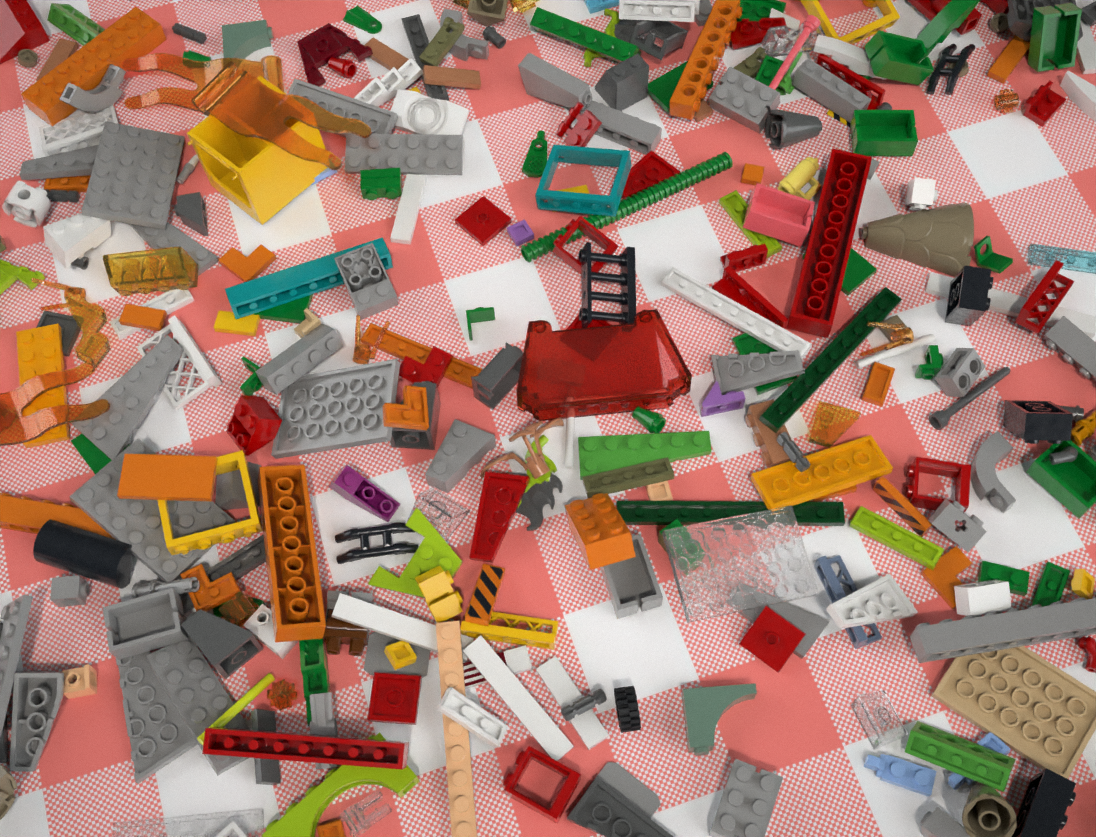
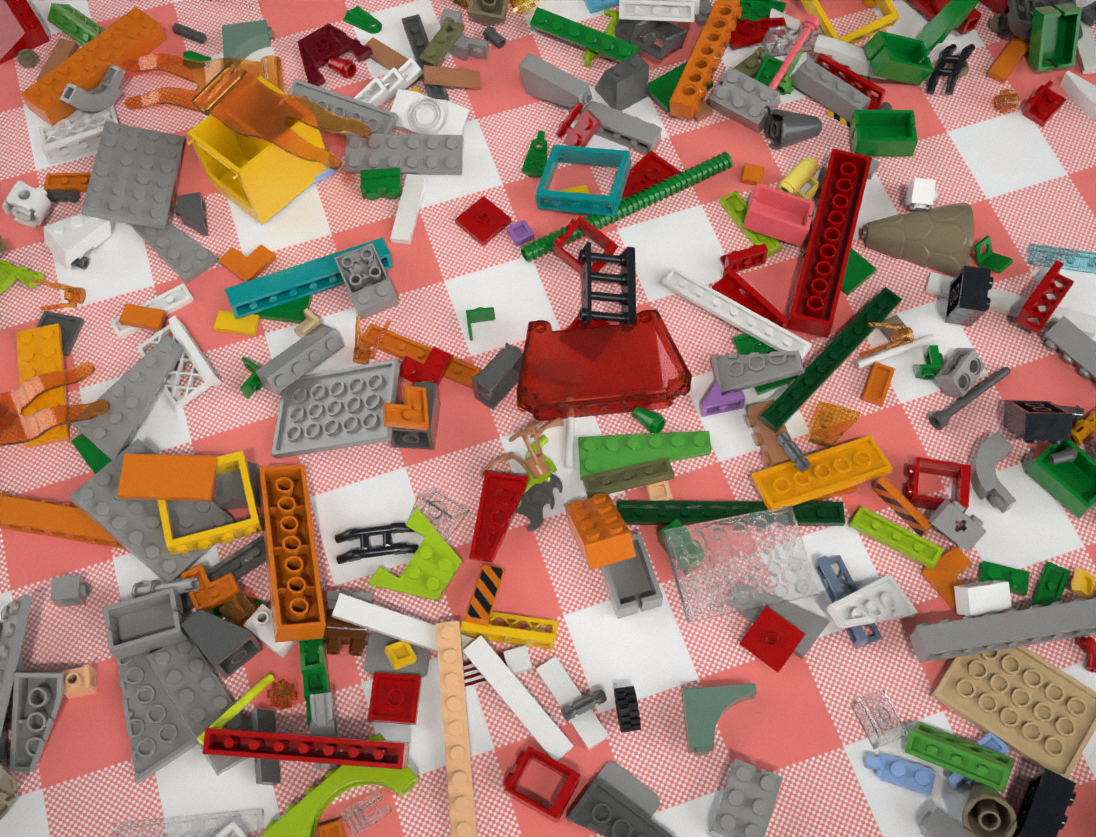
light grey wing [20,145,99,180] -> none
black brick [33,519,132,589] -> none
clear yellow arch [65,292,111,368] -> none
clear yellow slope [103,246,199,296] -> none
light grey piece [176,154,199,184] -> none
red slope [226,395,282,456] -> none
magenta slope [328,465,400,523] -> none
yellow piece [415,565,463,623] -> none
light grey wedge [425,419,496,493] -> none
white tile [437,687,508,748] -> none

